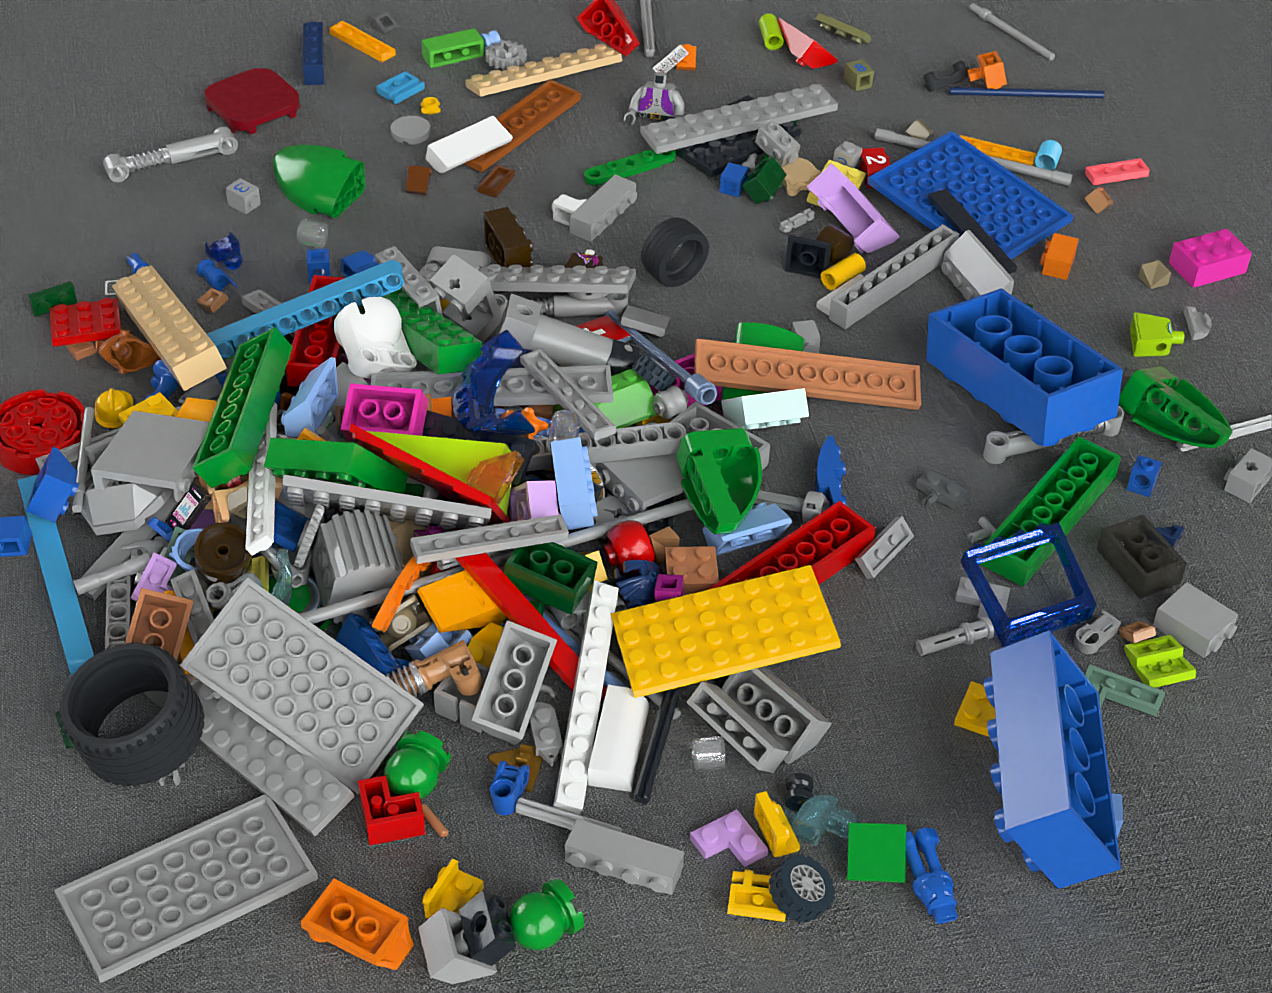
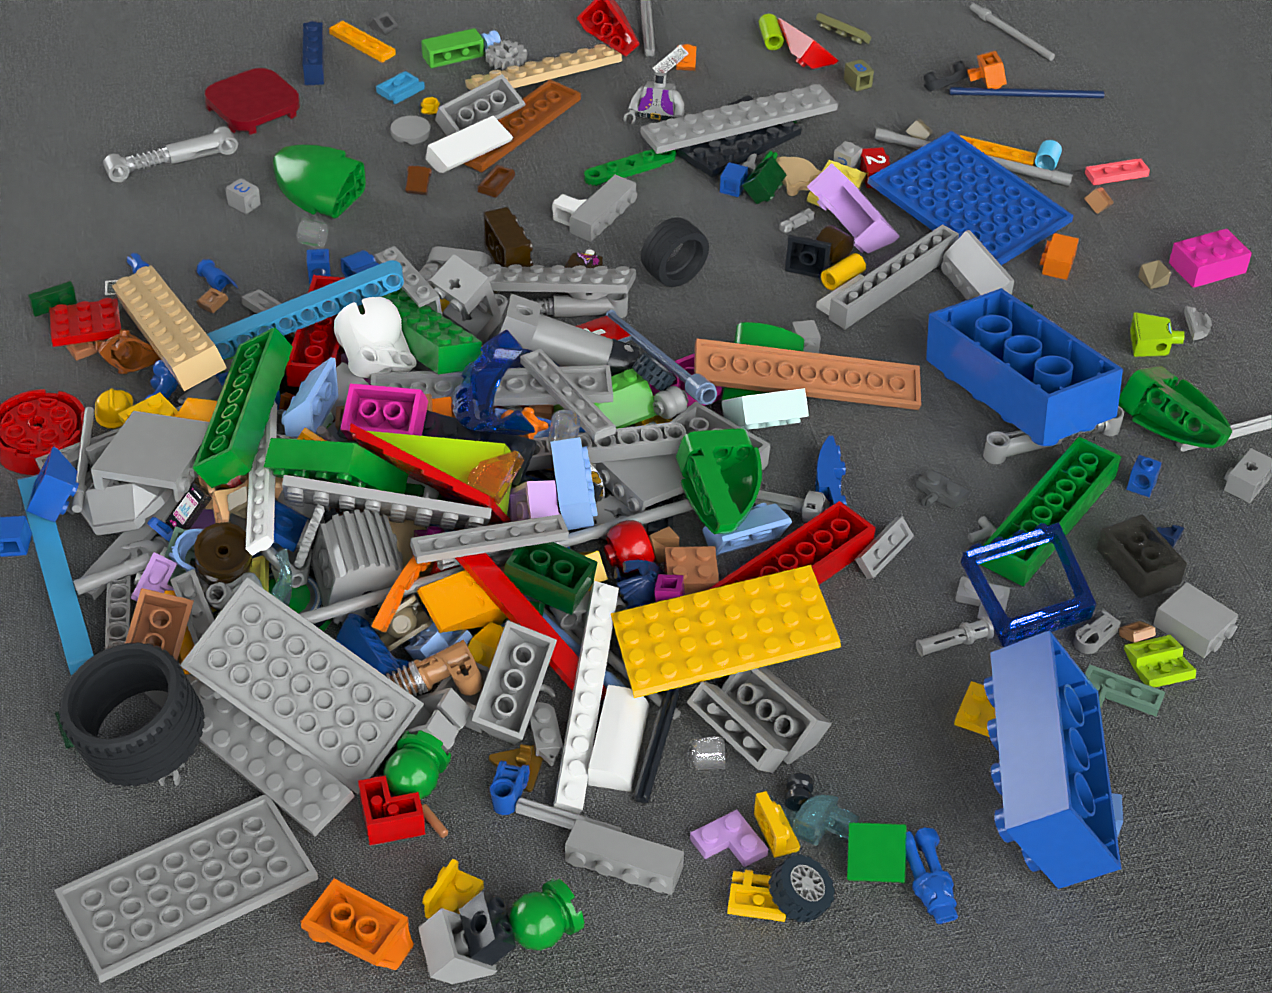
clear blue piece [205,232,243,270] -> none
light grey tile [620,305,670,337] -> none
light grey brick [755,120,801,167] -> none
black tile [928,189,1017,274] -> none
none -> light grey piece [397,688,471,751]
none -> light grey slope [435,74,525,136]

